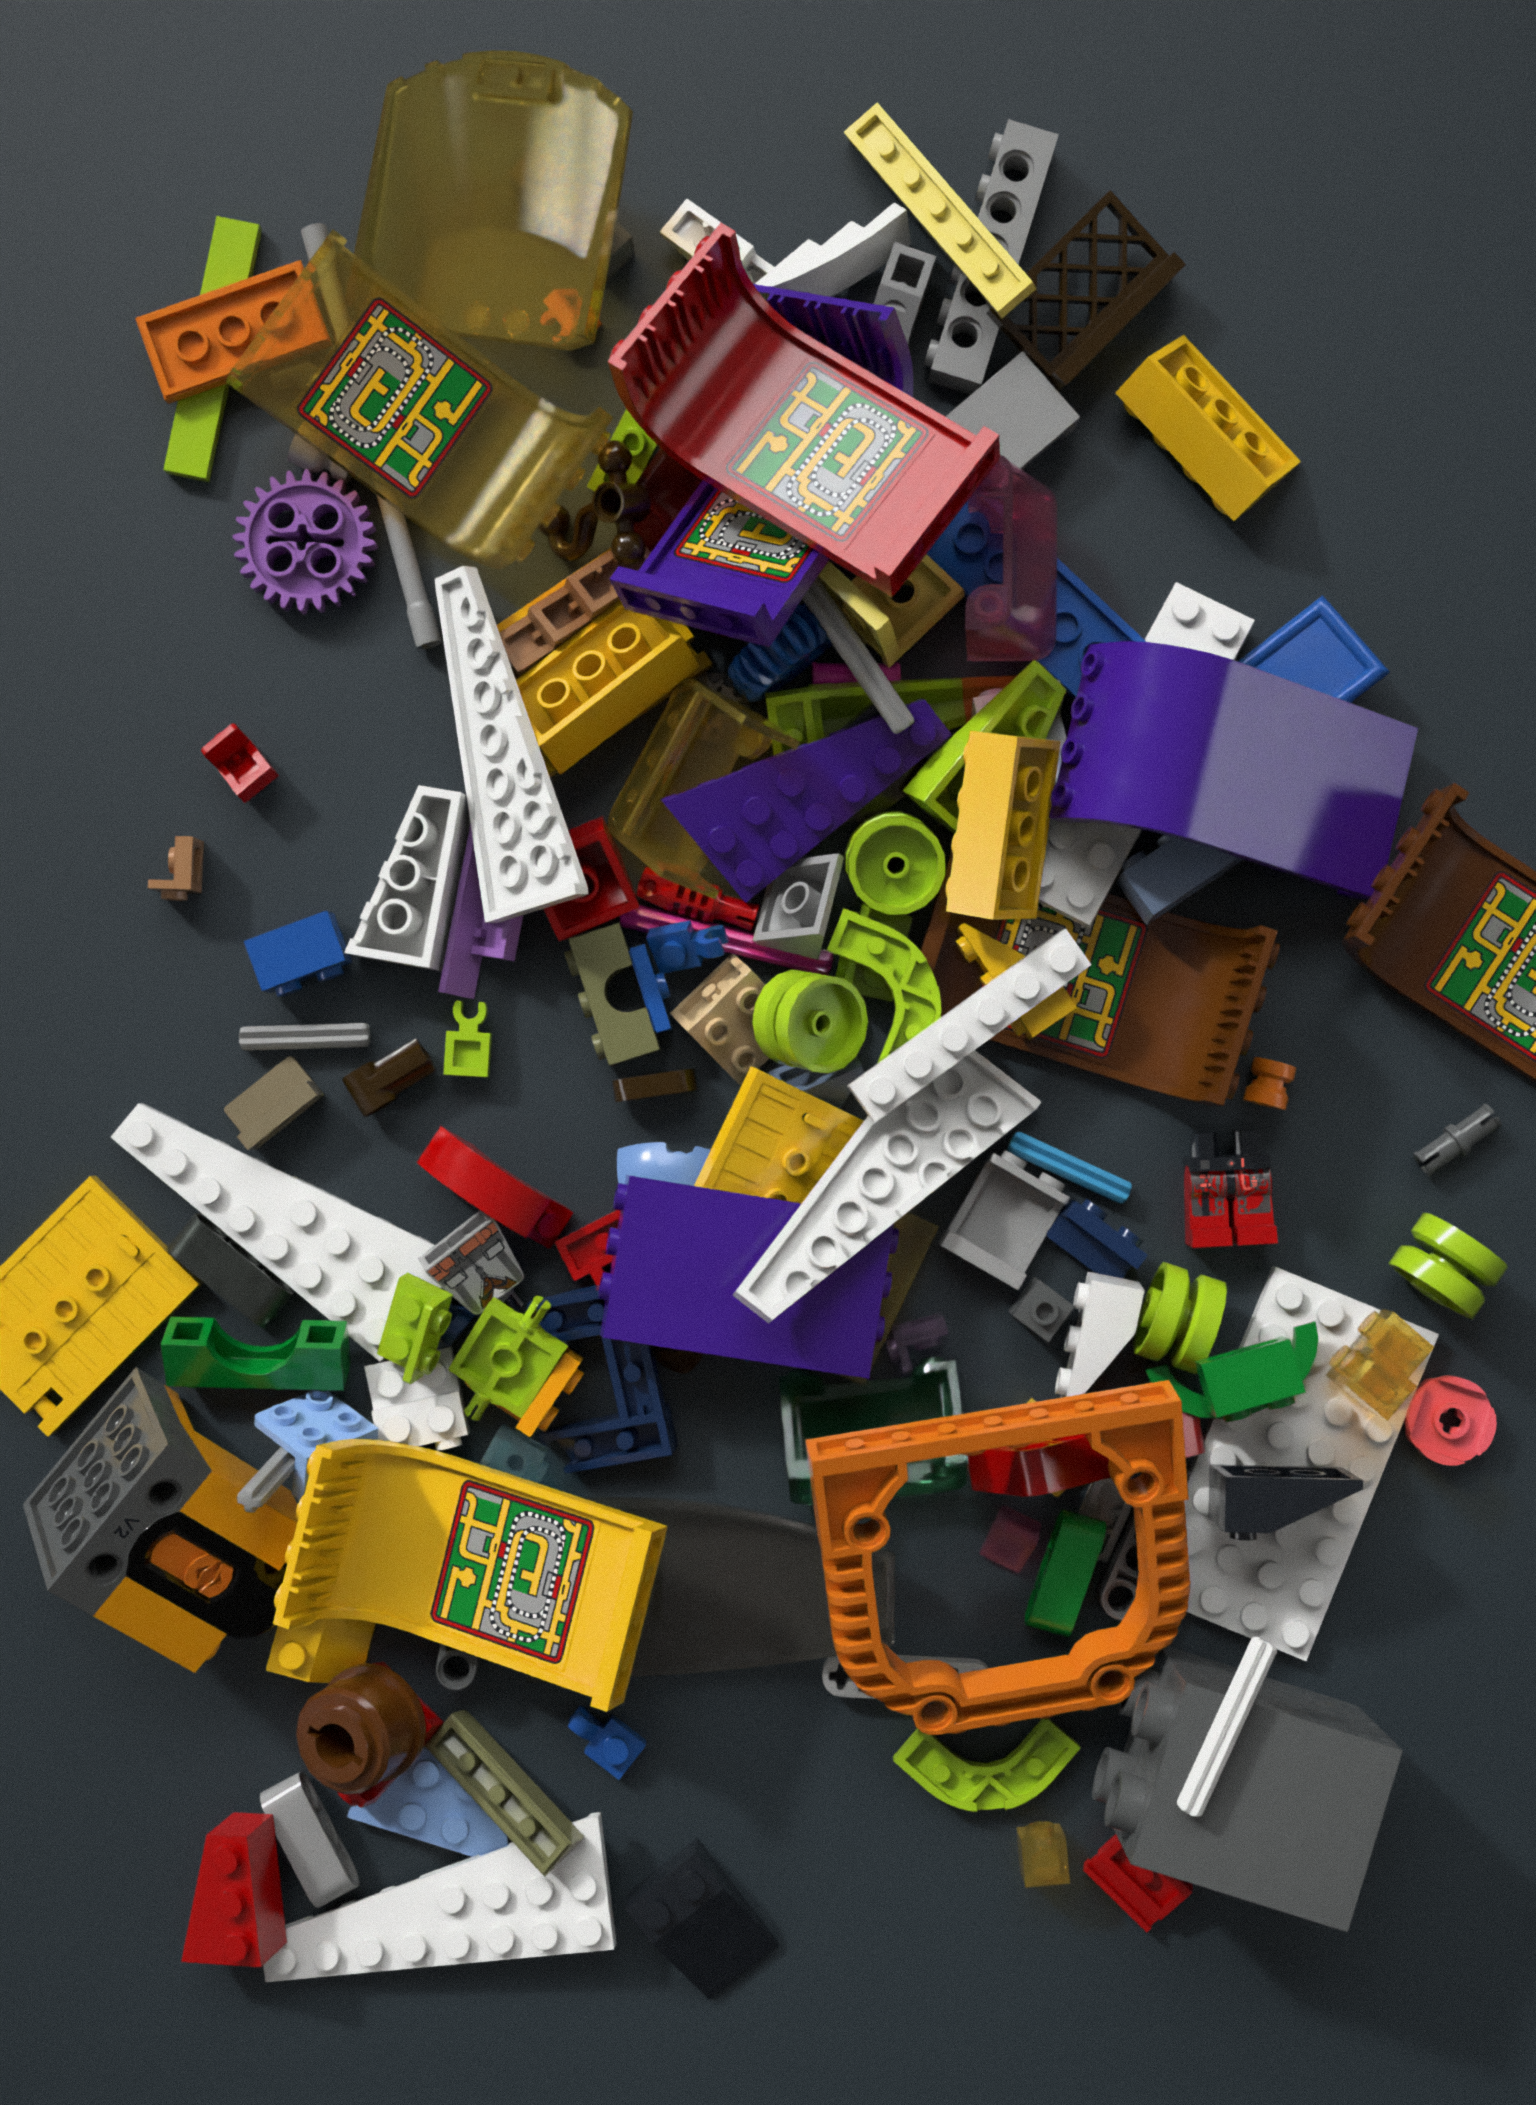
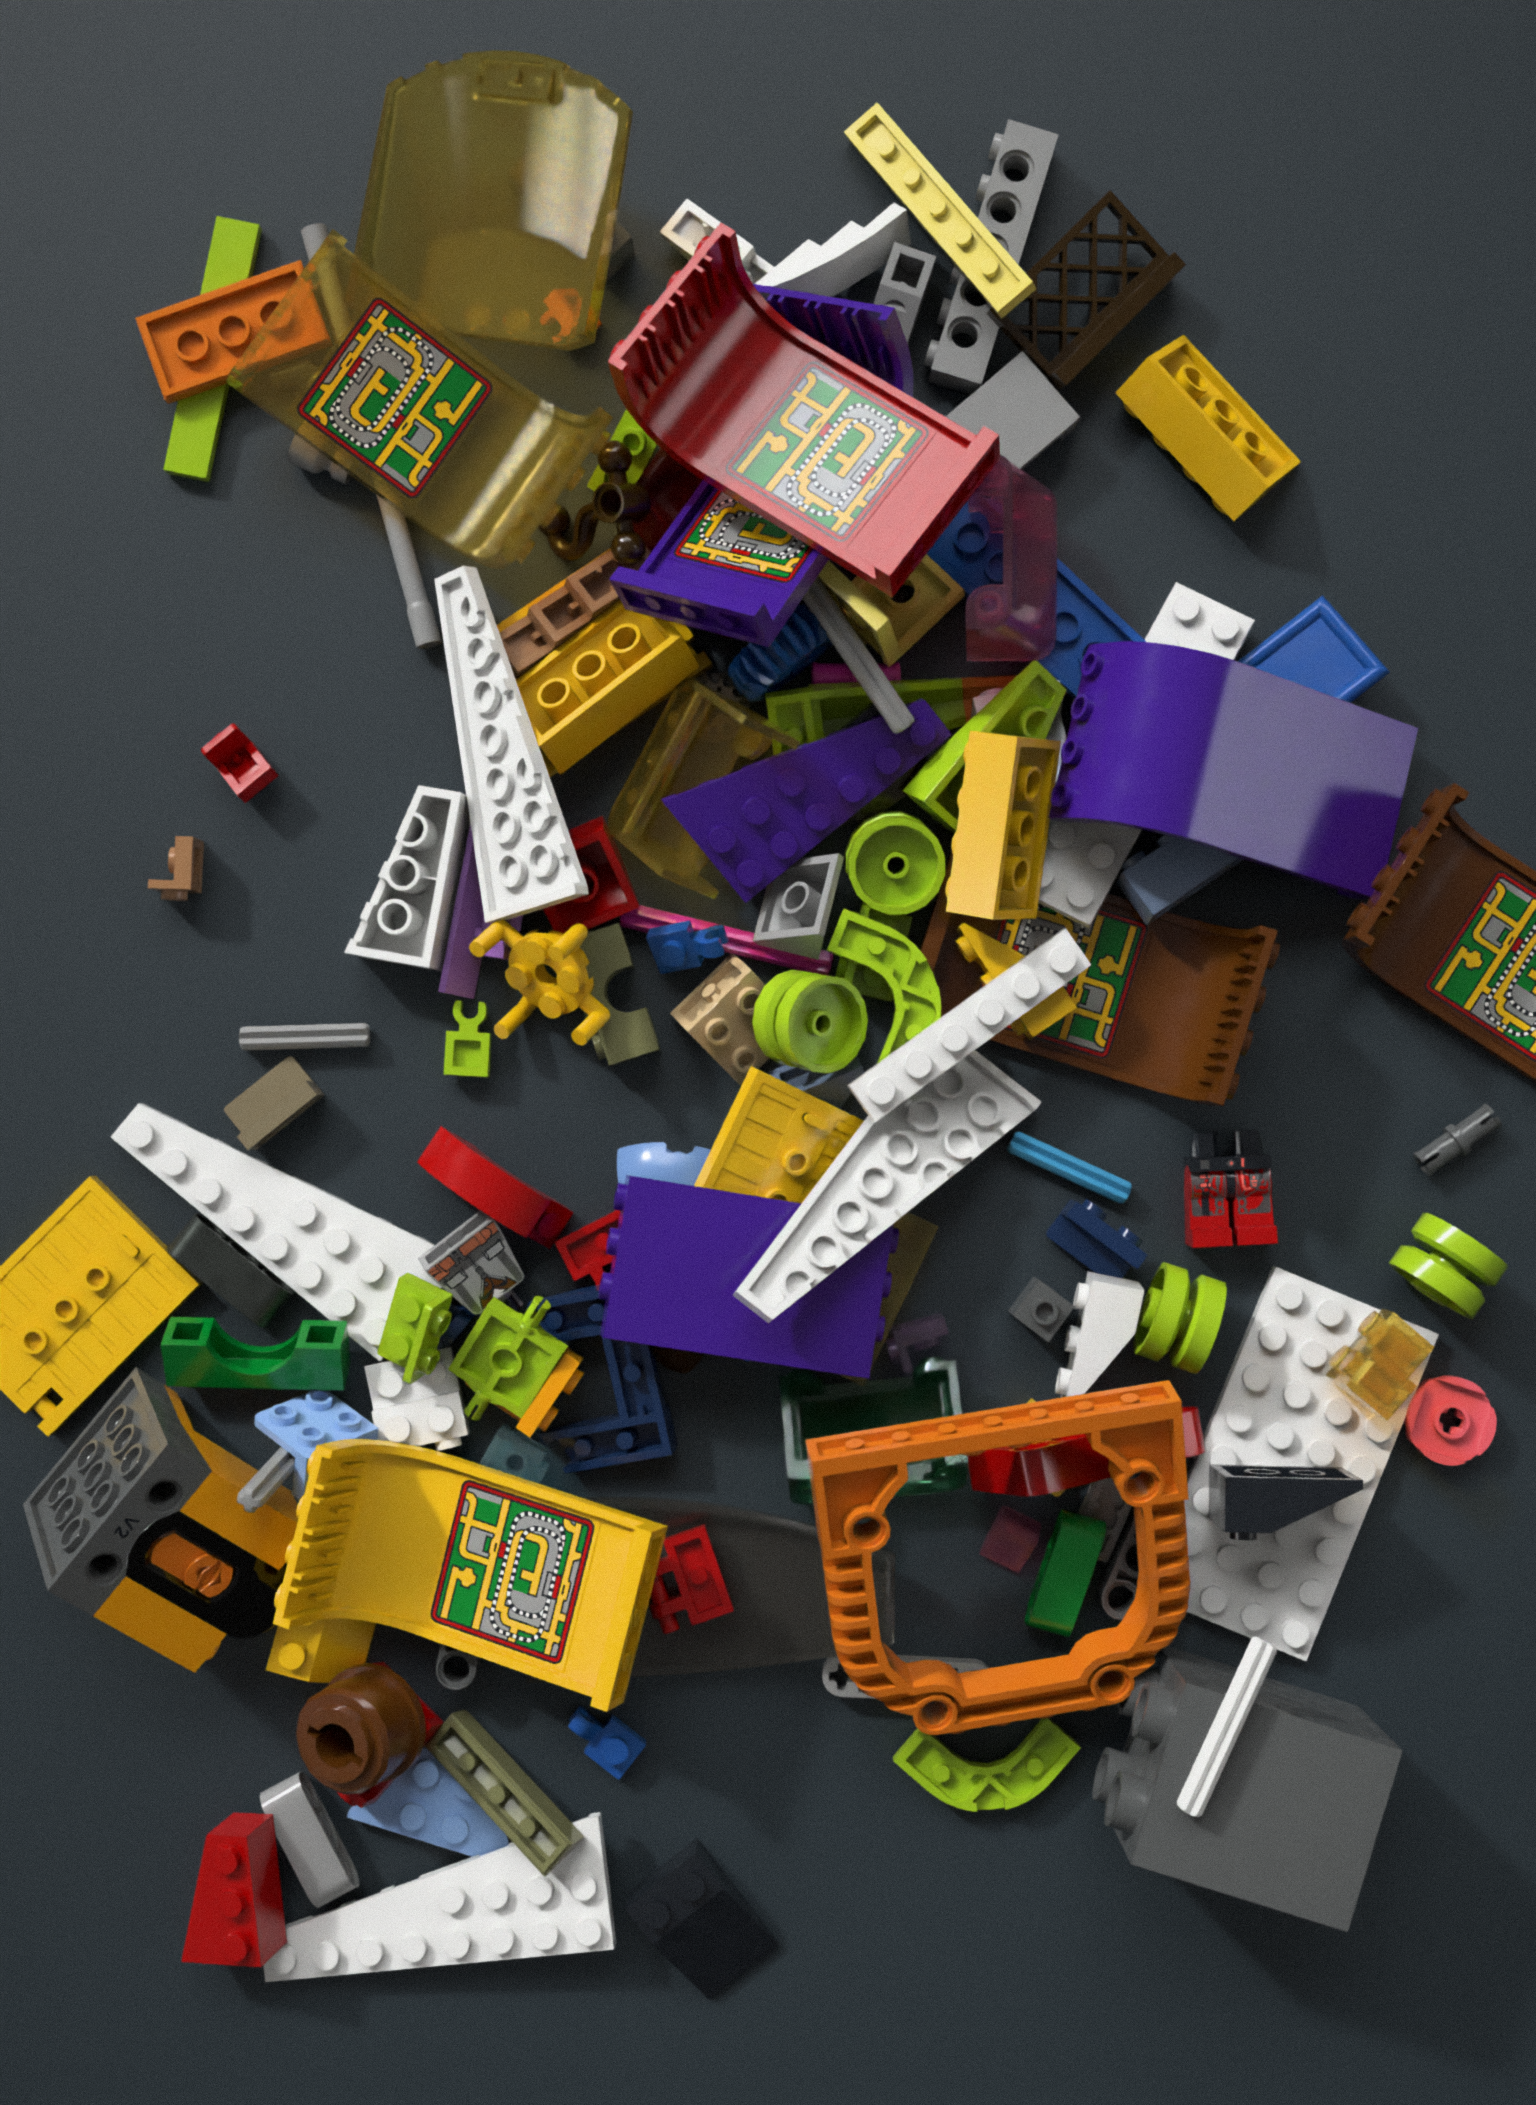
medium lavender gear [233,469,378,615] -> none
blue brick [244,910,353,997] -> none
dark brown piece [342,1039,437,1118] -> none
dark brown beam [612,1068,698,1102] -> none
blue plate [628,944,673,1034] -> none
red hinge [636,867,760,931] -> none
light grey panel [938,1150,1070,1290] -> none
clear yellow brick [1016,1821,1070,1888] -> none
red plate [1083,1834,1193,1933] -> none
green piece [1145,1321,1319,1422] -> none
orange wheel [1243,1057,1297,1111] -> none
none -> yellow plate [469,920,610,1046]
none -> red plate [649,1524,734,1634]

